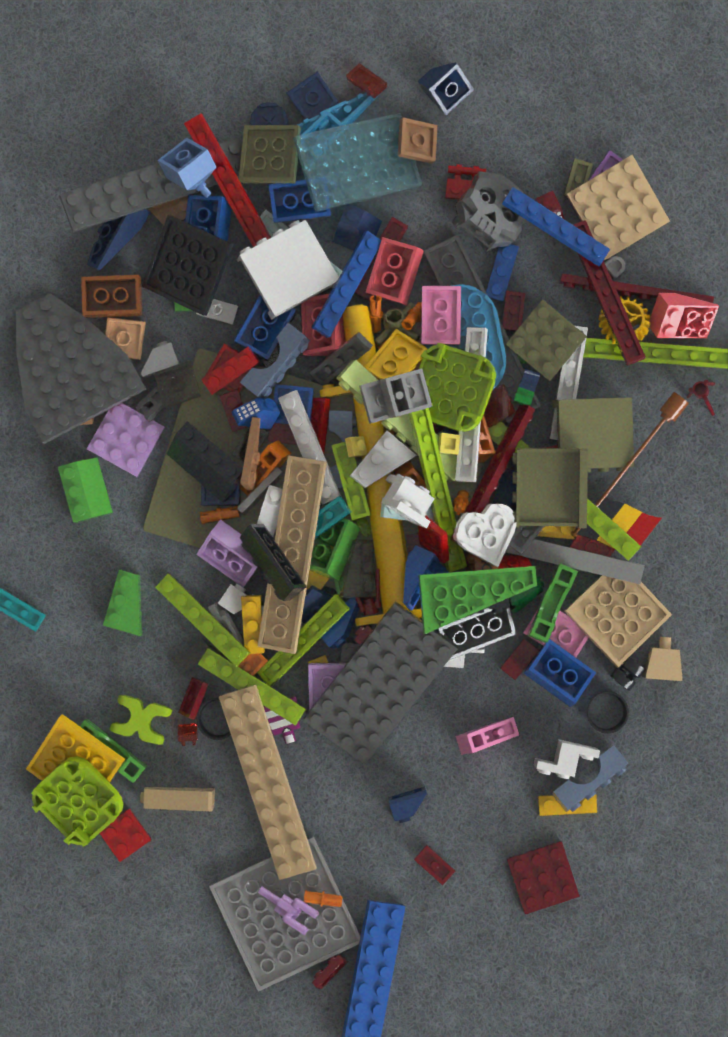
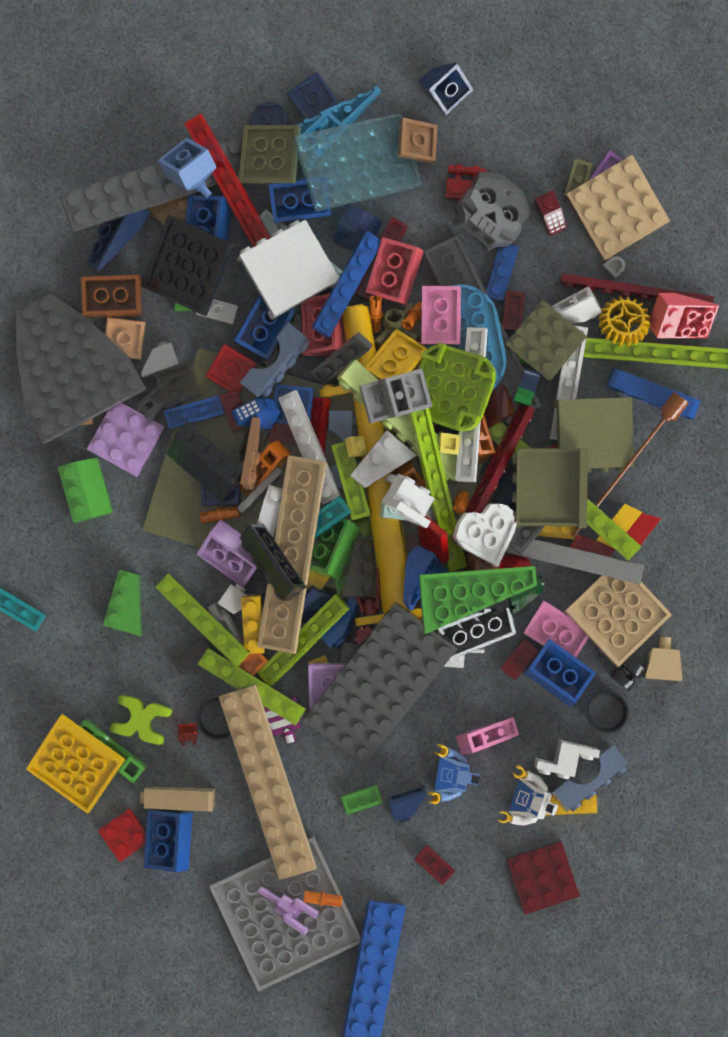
lime tile [31,756,123,847] -> none
dark red plate [178,677,208,720] -> none
red plate [201,346,259,395] -> none
dark red plate [312,955,349,989] -> none
clear red plate [346,63,387,99] -> none
blue plate [502,187,610,266] -> none
bright green arch [527,563,578,643] -> none
dark red plate [573,220,646,365] -> none
dark red plant [687,379,715,416] -> none
none -> blue slope [144,809,193,872]
none -> blue plate [164,395,225,430]
none -> bright green plate [340,784,383,815]
none -> torso [428,744,480,804]
none -> torso [498,765,558,826]
none -> white slope [551,286,602,323]
none -> blue beam [606,368,700,420]

